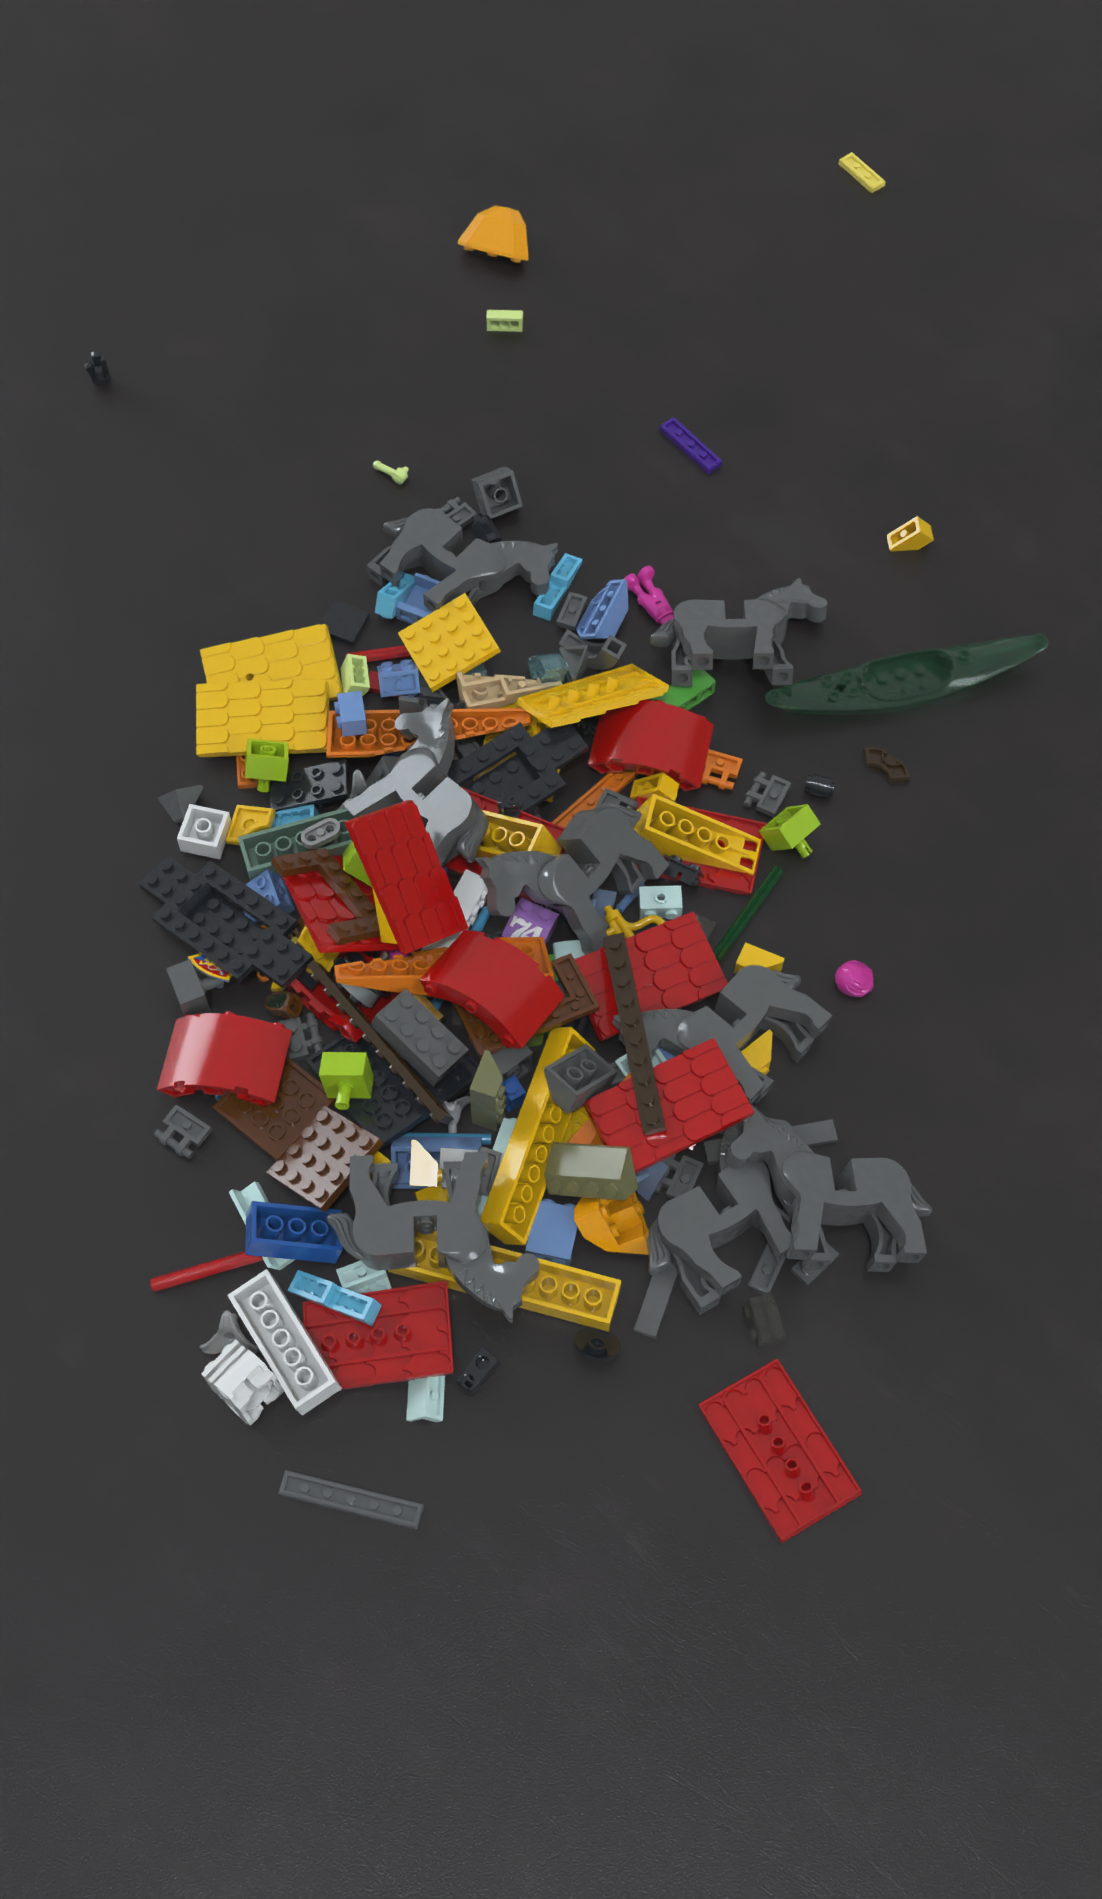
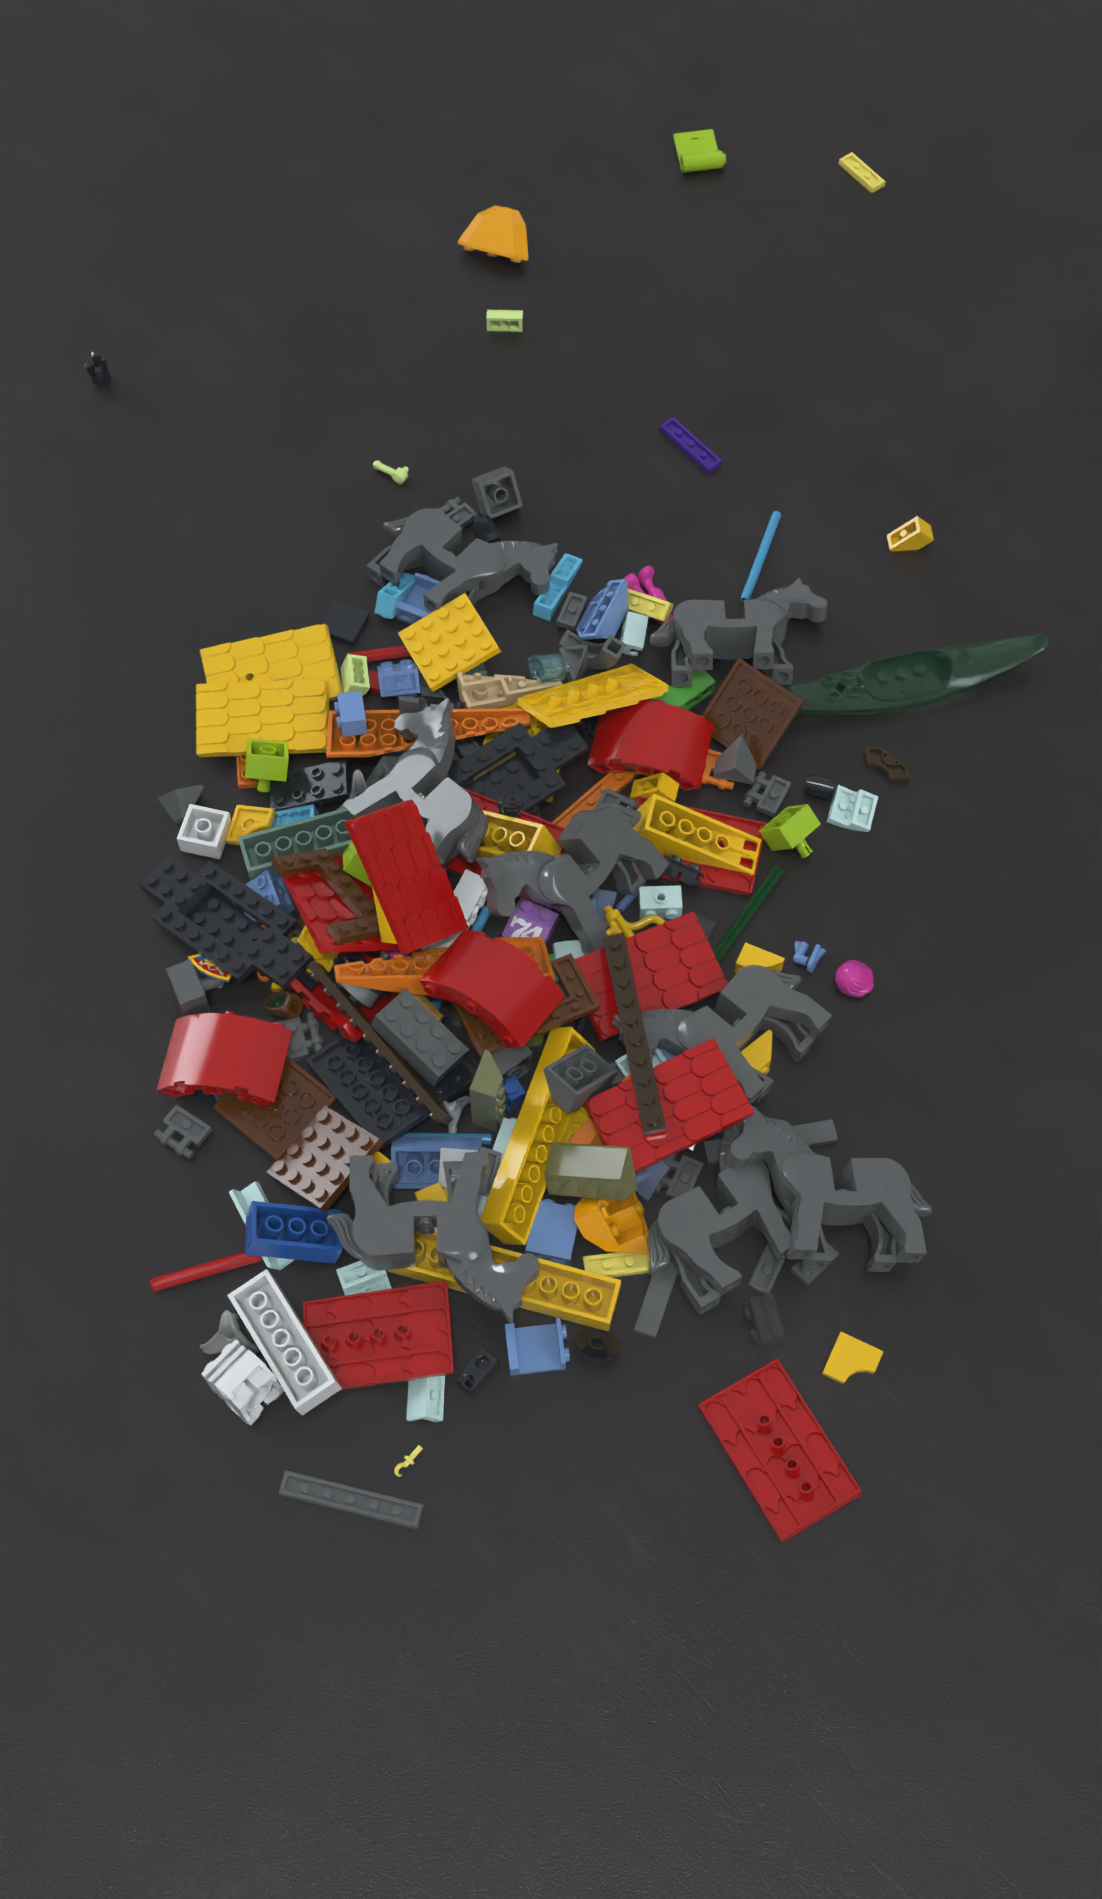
medium azure slope [288,1270,382,1326] -> none
light grey plate [301,818,341,849] -> none
lime brick [319,1052,374,1110] -> none
slope [410,1140,443,1187] -> none
none -> light yellow hand [394,1445,423,1477]
none -> medium blue panel [505,1318,570,1376]
none -> light yellow tile [583,1252,649,1278]
none -> light aqua hinge [620,611,649,656]
none -> light yellow tile [628,589,674,622]
none -> lime door [673,129,726,173]
none -> reddish brown plate [702,658,805,770]
none -> dark grey slope [713,734,757,784]
none -> dark azure piece [740,511,781,603]
none -> medium blue piece [793,941,826,973]
none -> yellow tile [822,1331,884,1384]
none -> light aqua slope [827,785,878,832]

